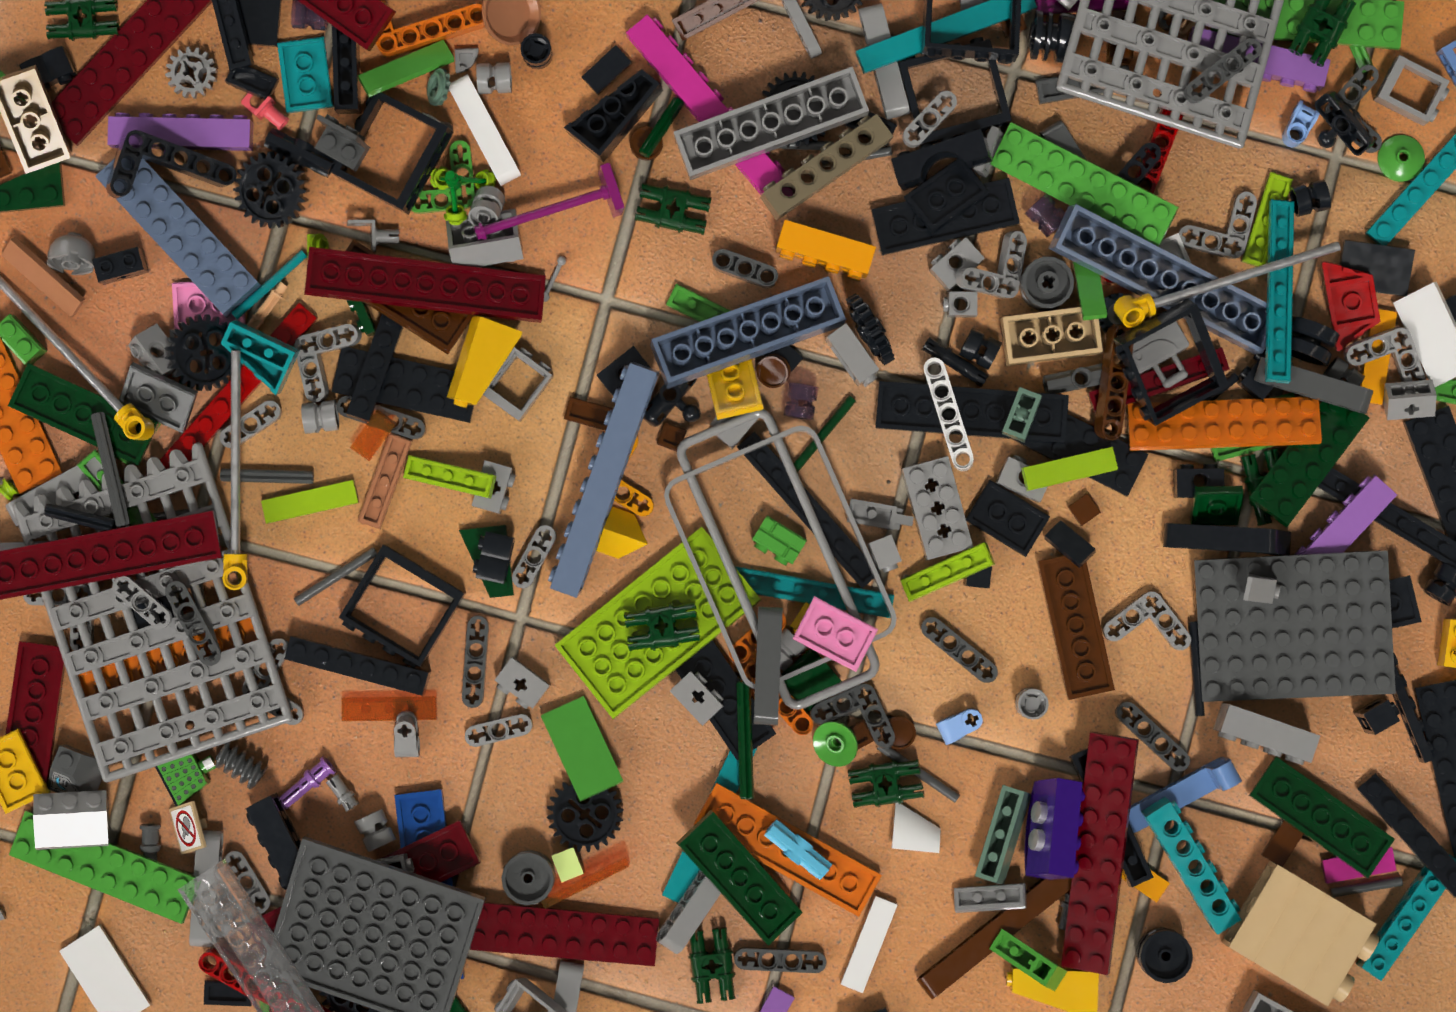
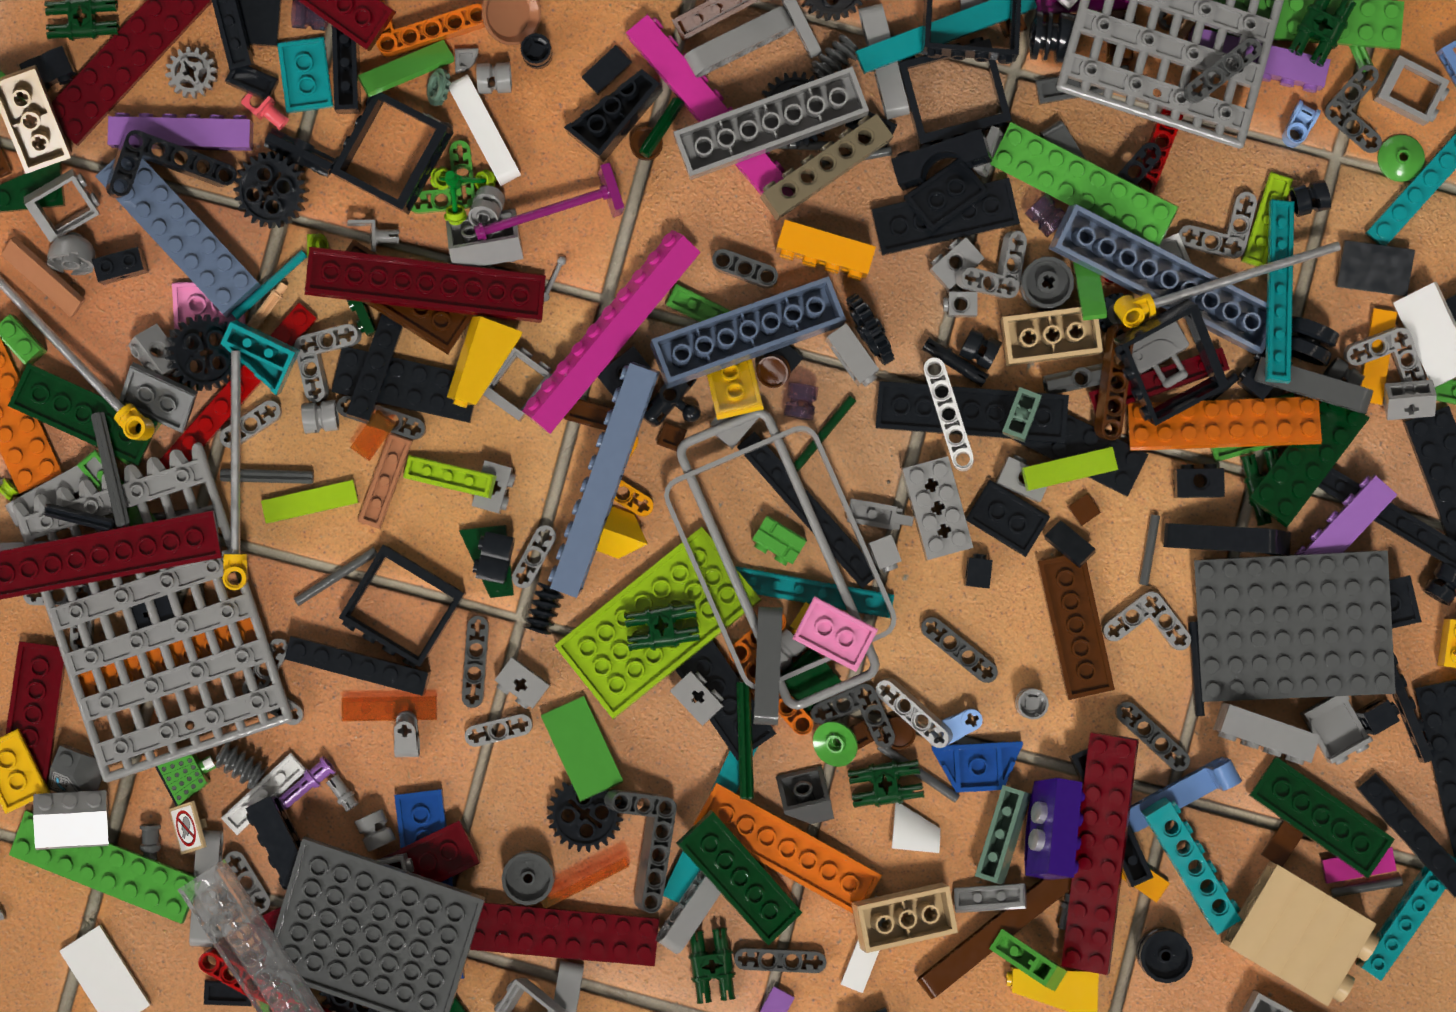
light grey beam [112,576,172,629] -> none
dark grey beam [165,581,221,666] -> none
dark grey bracket [315,114,370,172] -> none
yellowish green panel [551,847,585,882] -> none
dark green pin [635,183,712,235] -> none
medium azure piece [764,819,832,880] -> none
lime tile [900,542,995,602] -> none
light grey beam [902,91,957,148] -> none
dark green tile [1190,486,1244,525] -> none
light grey slope [1243,573,1281,604] -> none
black piece [1315,90,1375,156] -> none
red wing [1321,261,1381,351] -> none
none -> light grey window [24,169,100,243]
none -> white tile [221,753,307,835]
none -> dark pink brick [522,230,701,434]
none -> black piece [524,582,564,635]
none -> dark grey beam [604,789,677,913]
none -> light grey beam [684,6,795,78]
none -> dark grey slope [776,766,834,824]
none -> dark grey piece [810,34,859,79]
none -> tan brick [851,882,958,953]
none -> light grey beam [876,678,953,748]
none -> blue wing [931,741,1023,793]
none -> dark grey bar [1139,515,1160,586]
none -> light grey panel [1300,696,1373,765]

